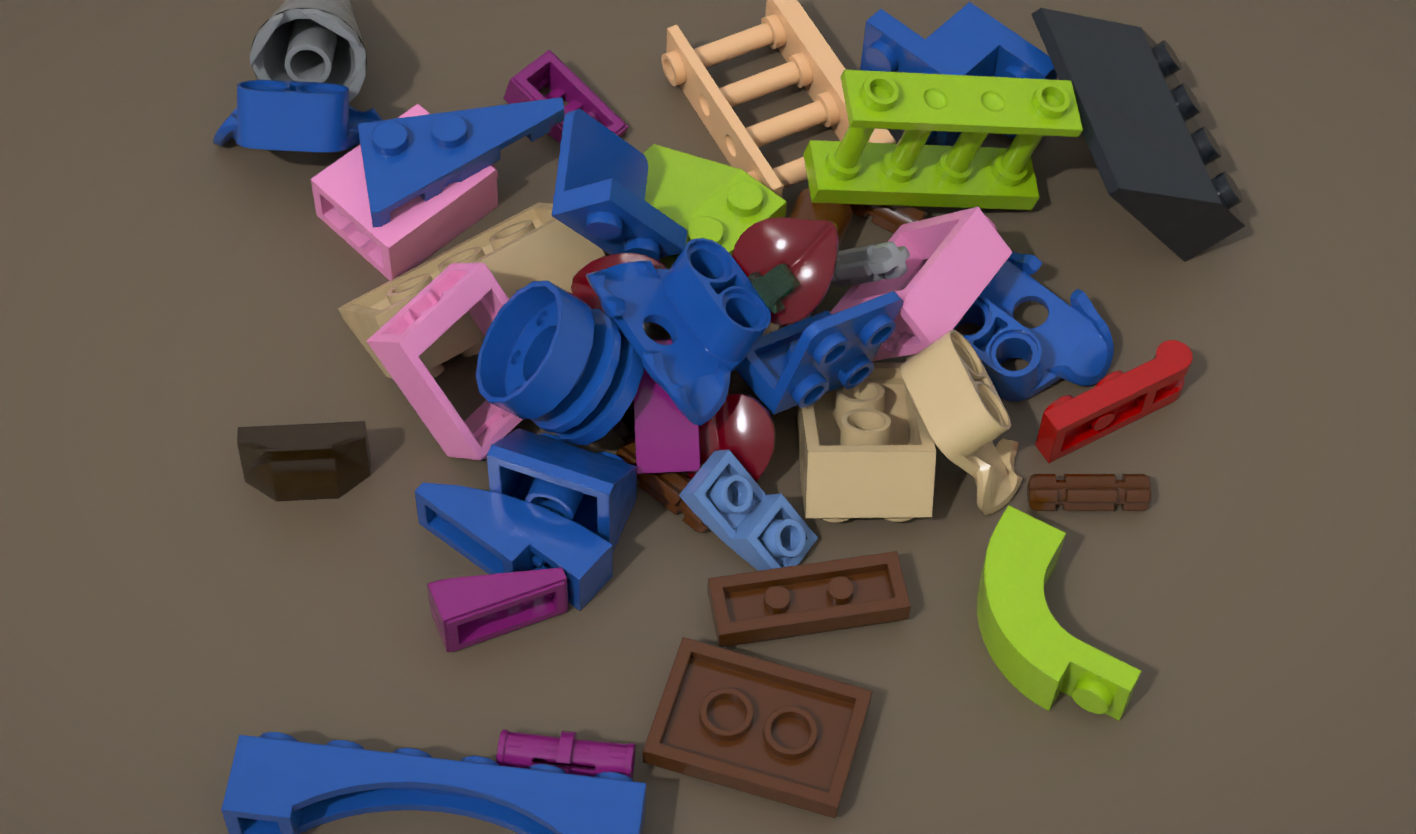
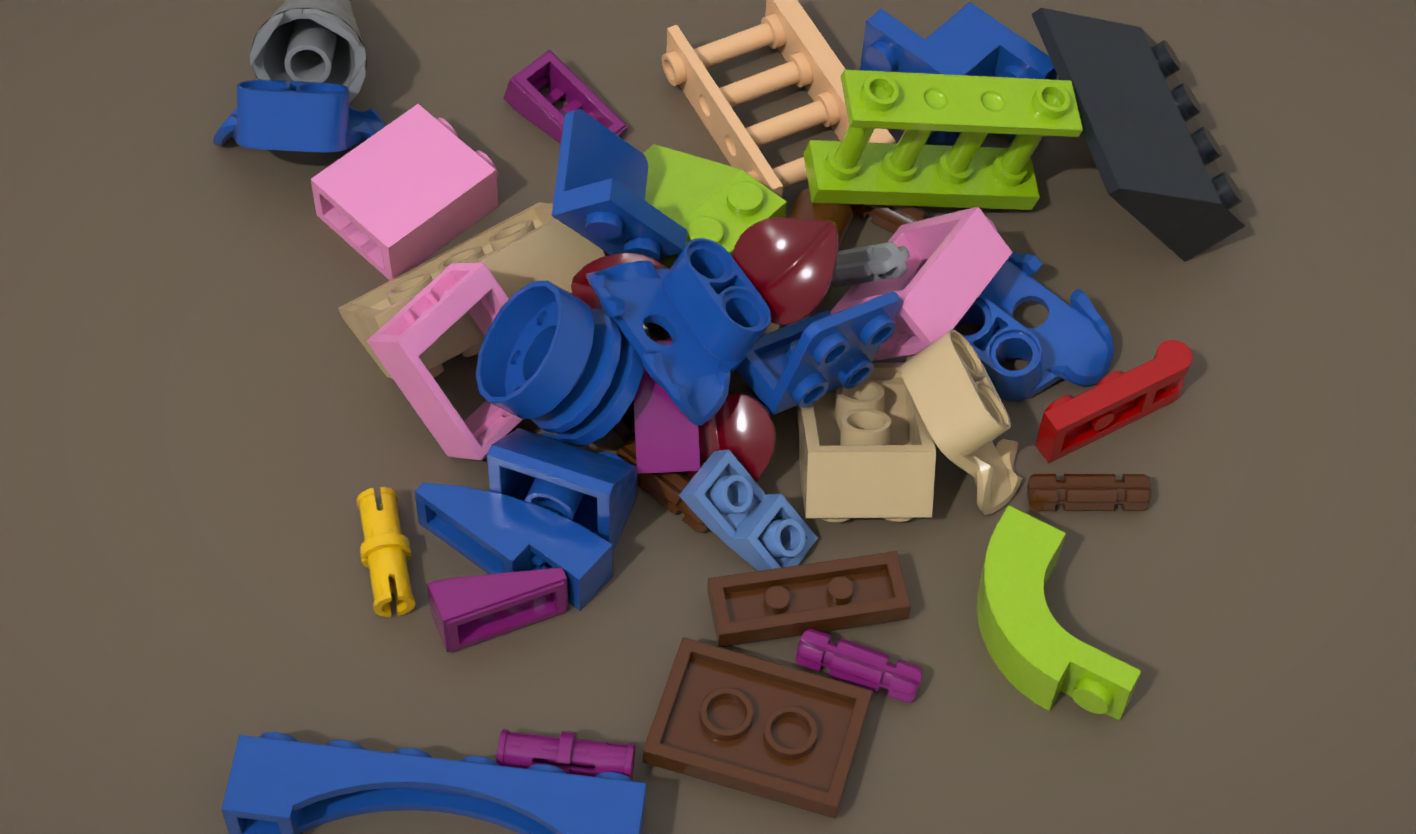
dark brown slope [237,421,371,502] -> none
blue wing [357,97,565,228] -> none
clear green piece [748,262,800,314] -> none
none -> yellow pin [356,487,416,617]
none -> magenta axle [796,628,923,703]

